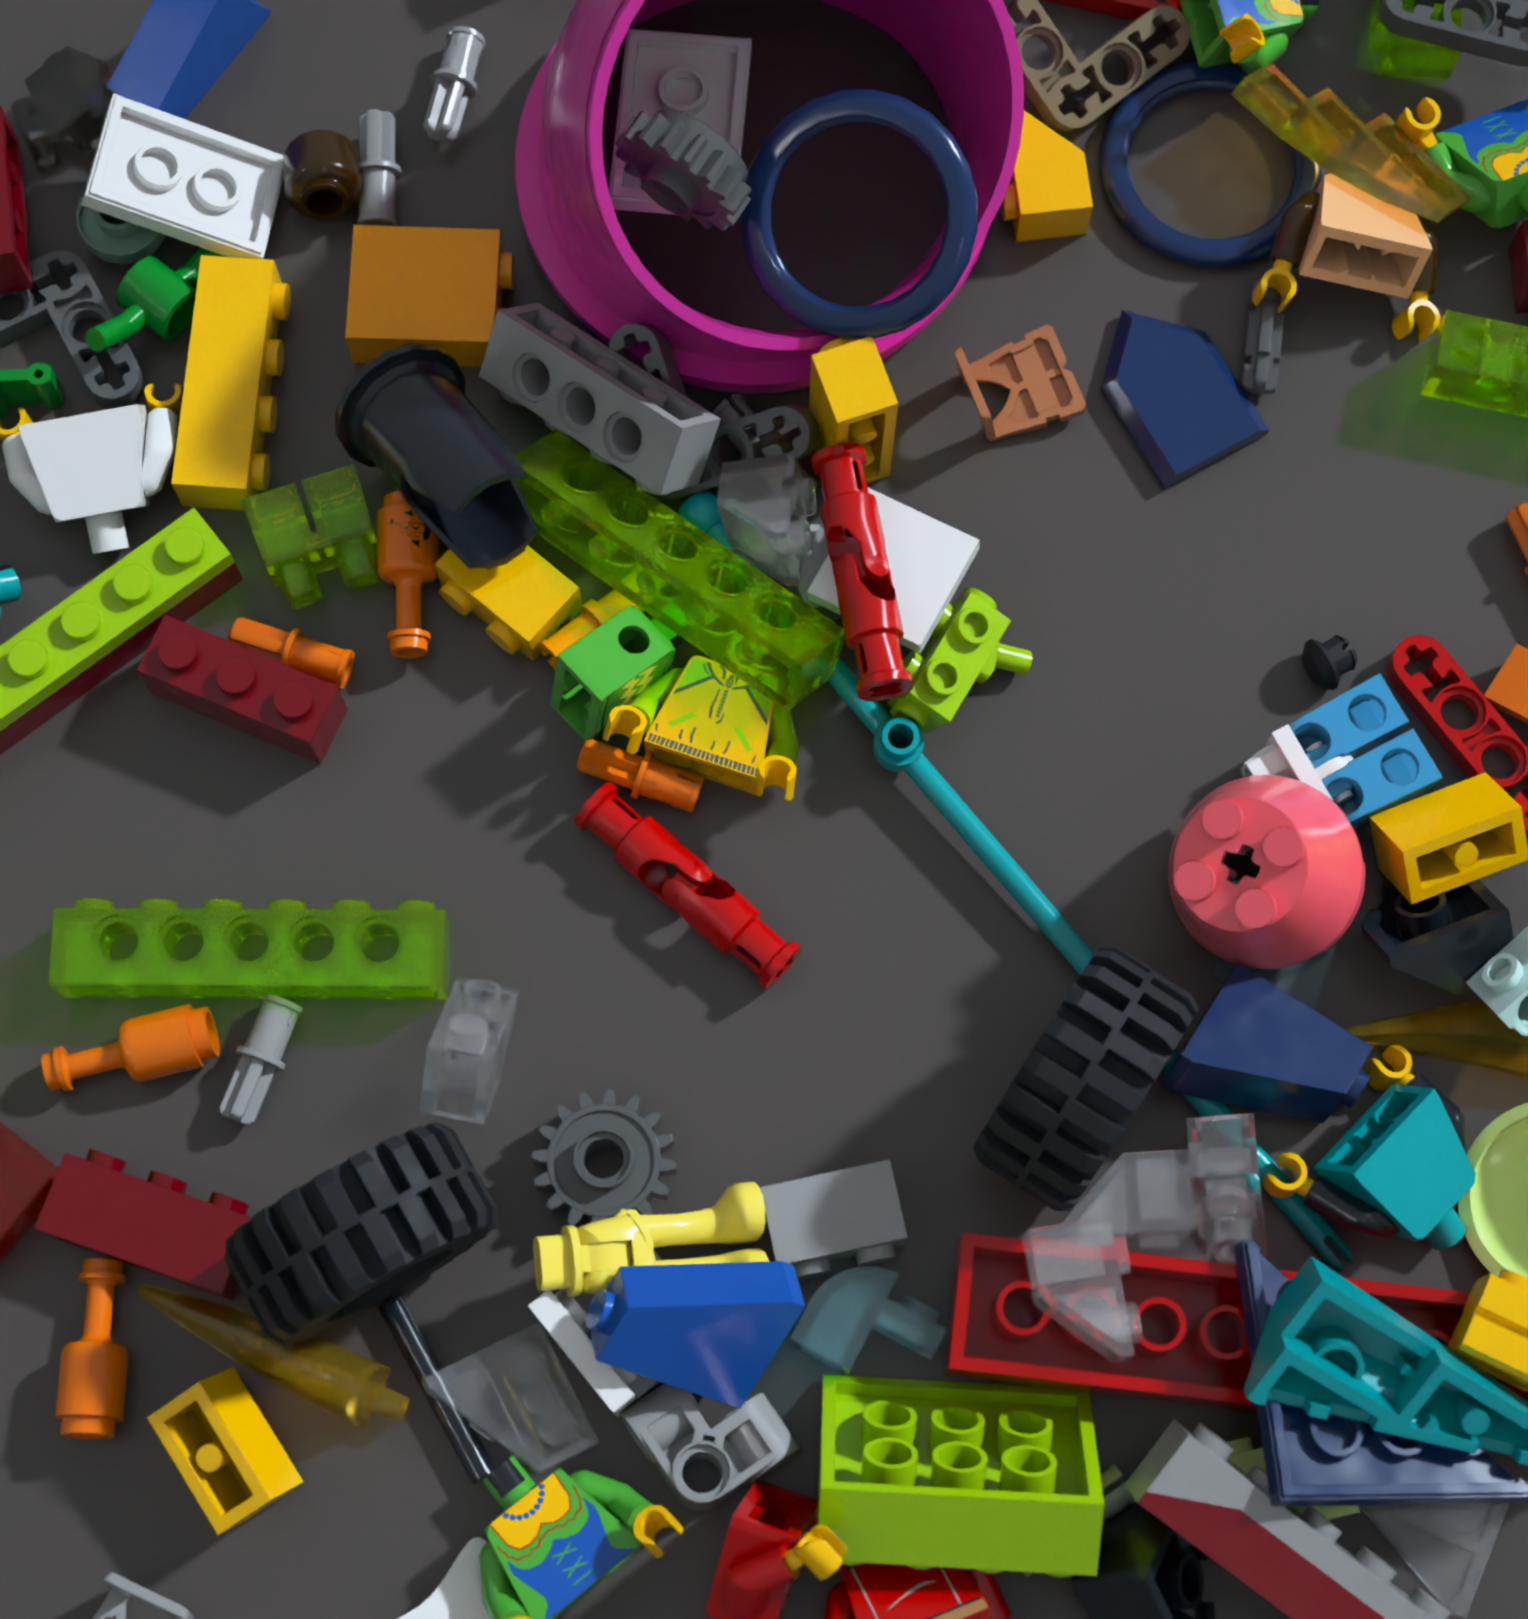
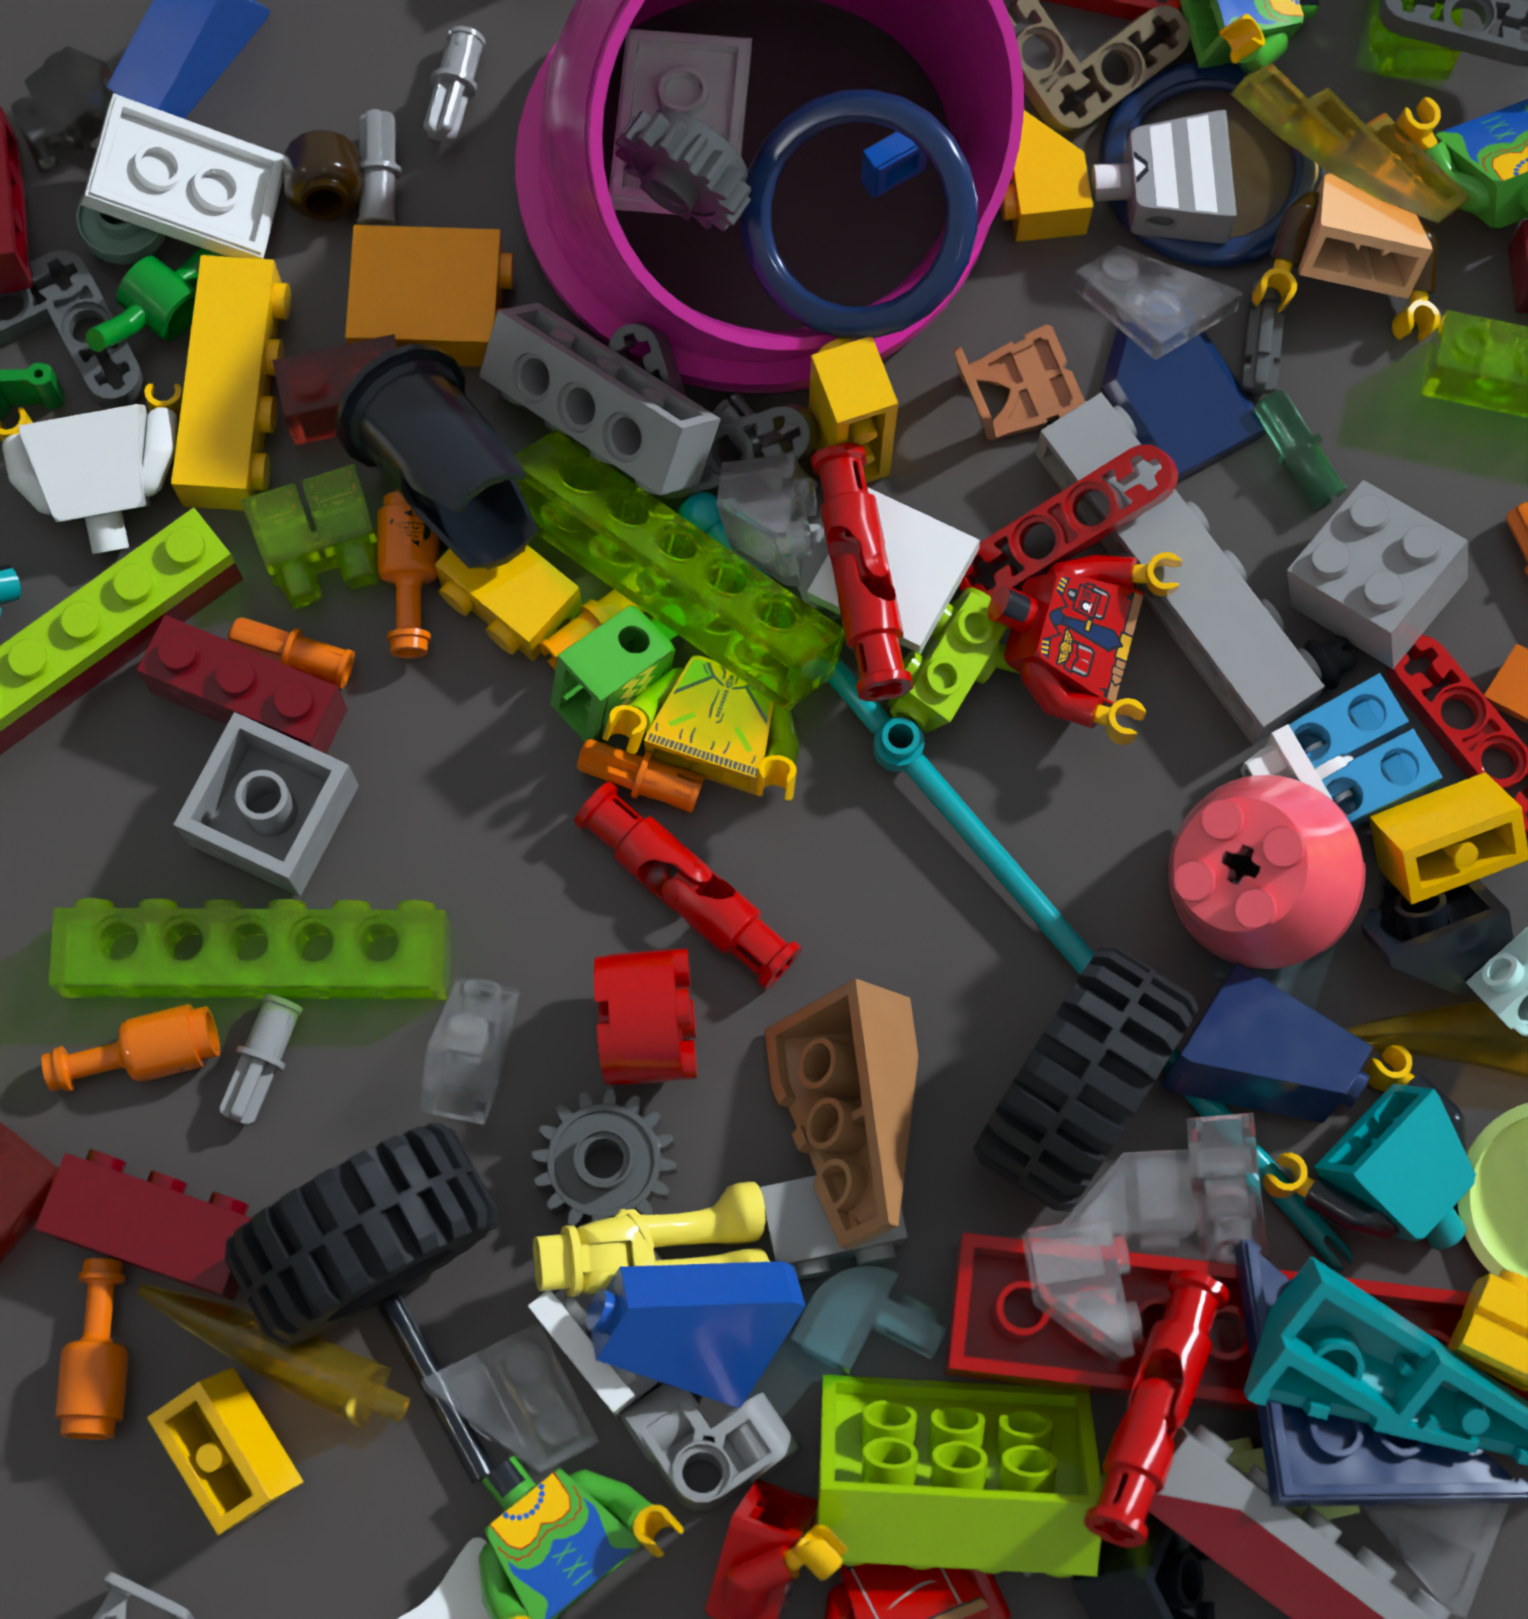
none -> light grey brick [173,712,359,897]
none -> clear red brick [272,334,398,445]
none -> red brick [594,948,698,1086]
none -> medium nougat wedge [764,978,919,1250]
none -> blue tile [861,132,927,198]
none -> red beam [959,445,1178,598]
none -> red torso [988,552,1182,745]
none -> light grey brick [1035,392,1325,745]
none -> clear wing [1072,246,1242,360]
none -> red piece [1084,1269,1229,1548]
none -> light grey torso [1091,110,1237,243]
none -> clear green axle [1255,390,1348,510]
none -> light grey brick [1287,480,1468,669]

